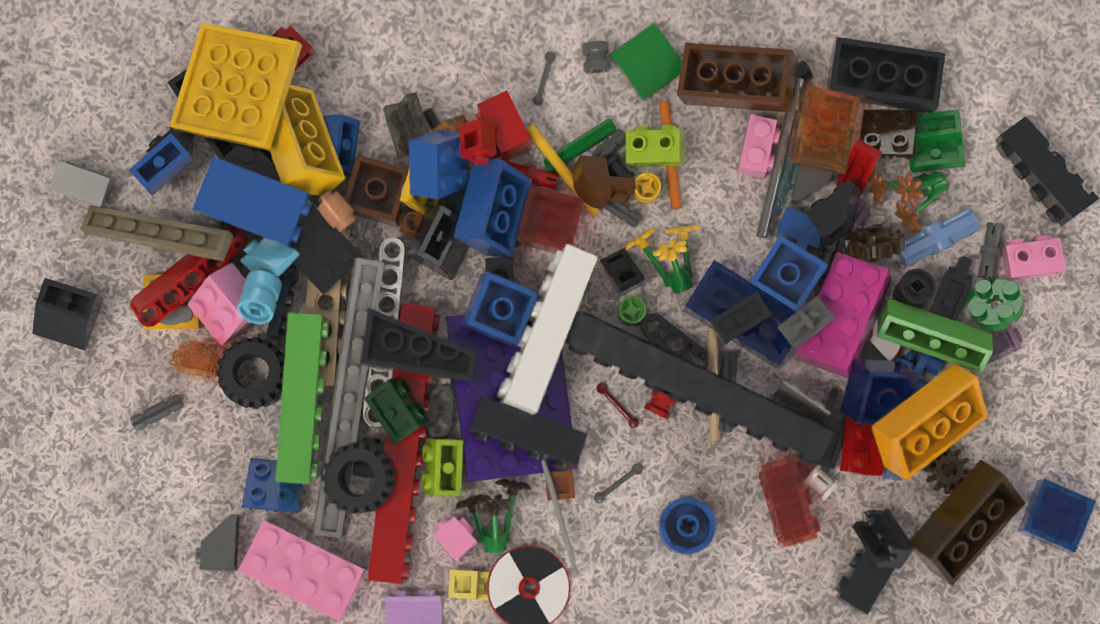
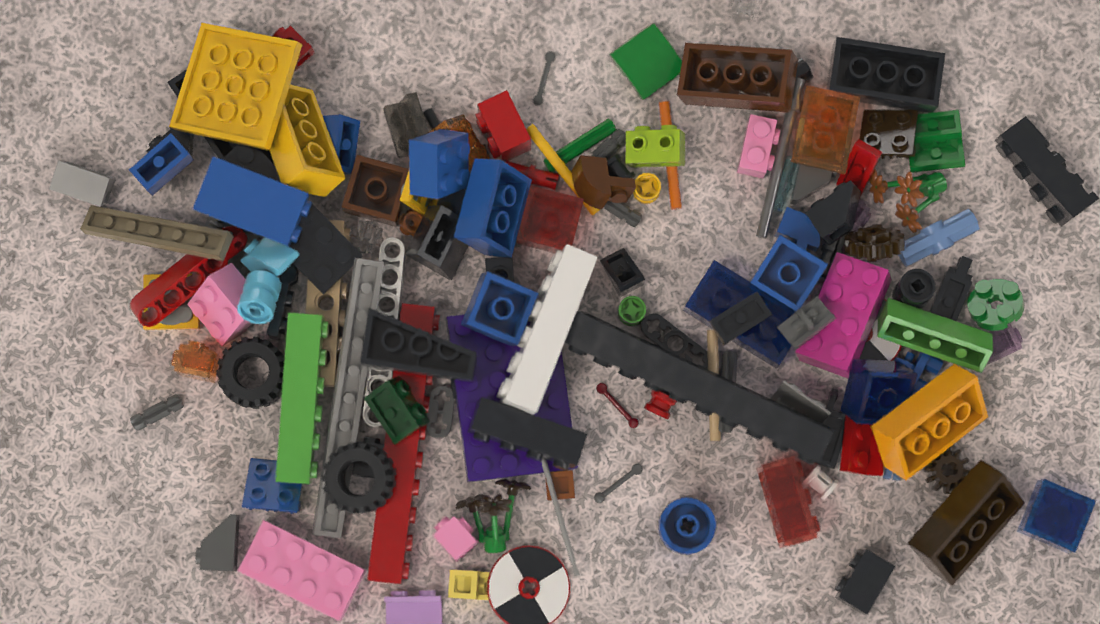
black slope [32,278,104,351] -> none
nougat brick [316,190,357,232] -> none
lime brick [421,439,463,497] -> none
red brick [459,118,498,165] -> none
dark grey wheel [582,41,611,74] -> none
plant [626,225,701,294] -> none
black hinge [852,509,915,569] -> none
dark grey pin [977,222,1004,280] -> none
bright pink brick [1002,235,1066,281] -> none

